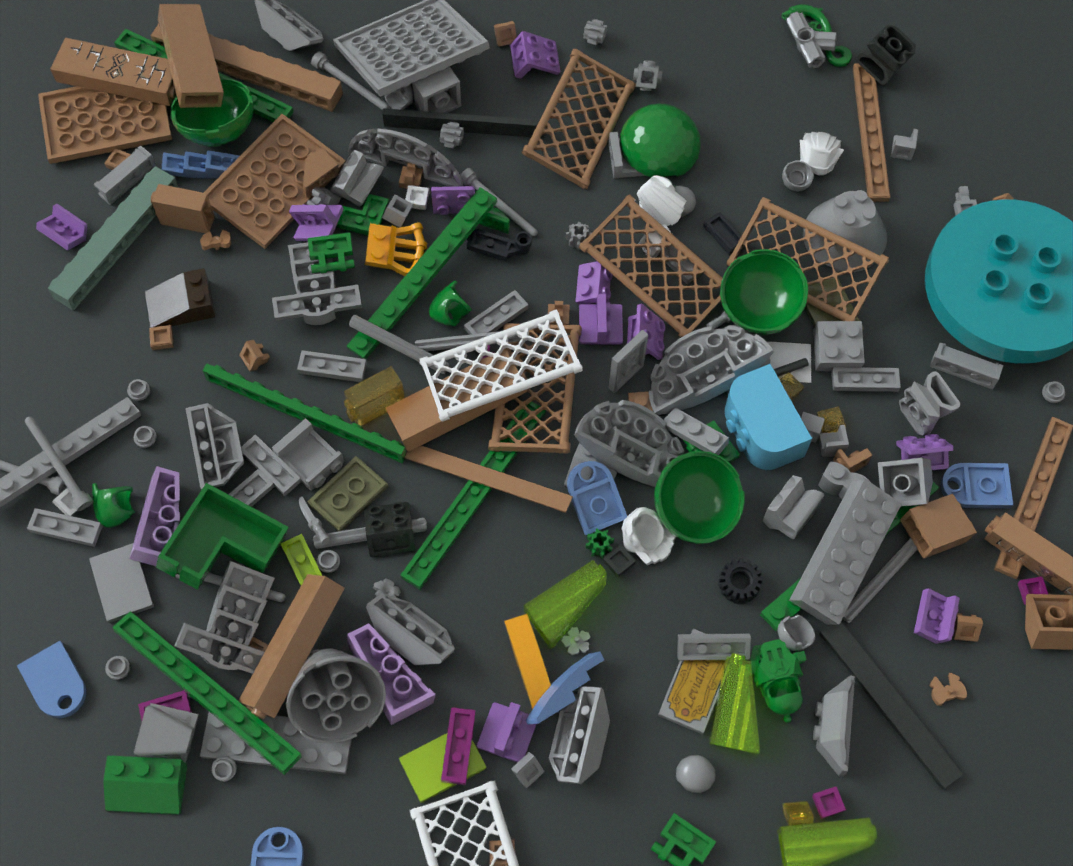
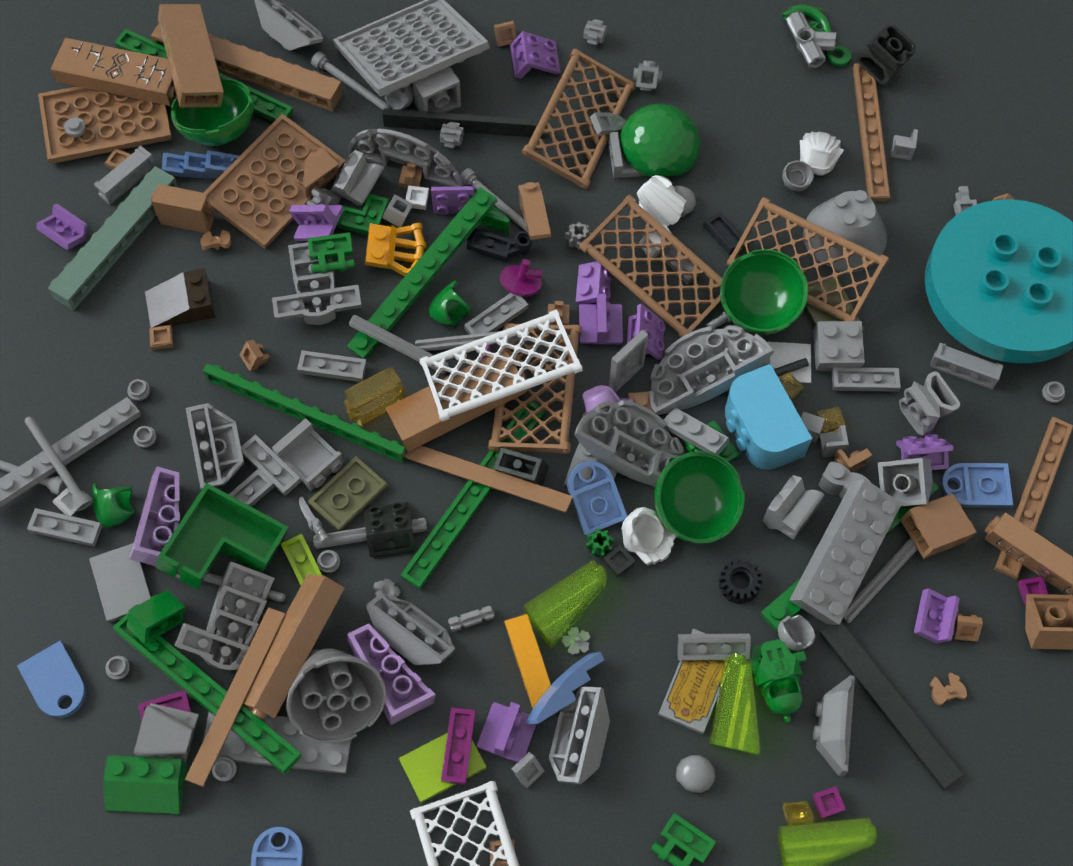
none -> light grey plate [64,117,86,137]
none -> green brick [127,590,185,644]
none -> medium nougat piece [185,608,286,787]
none -> light grey axle [448,606,494,632]
none -> pearl dark grey slope [493,448,549,486]
none -> magenta shield [500,259,542,296]
none -> medium nougat slope [518,182,551,240]
none -> lavender piece [582,385,633,417]
none -> light grey plate [590,113,626,135]

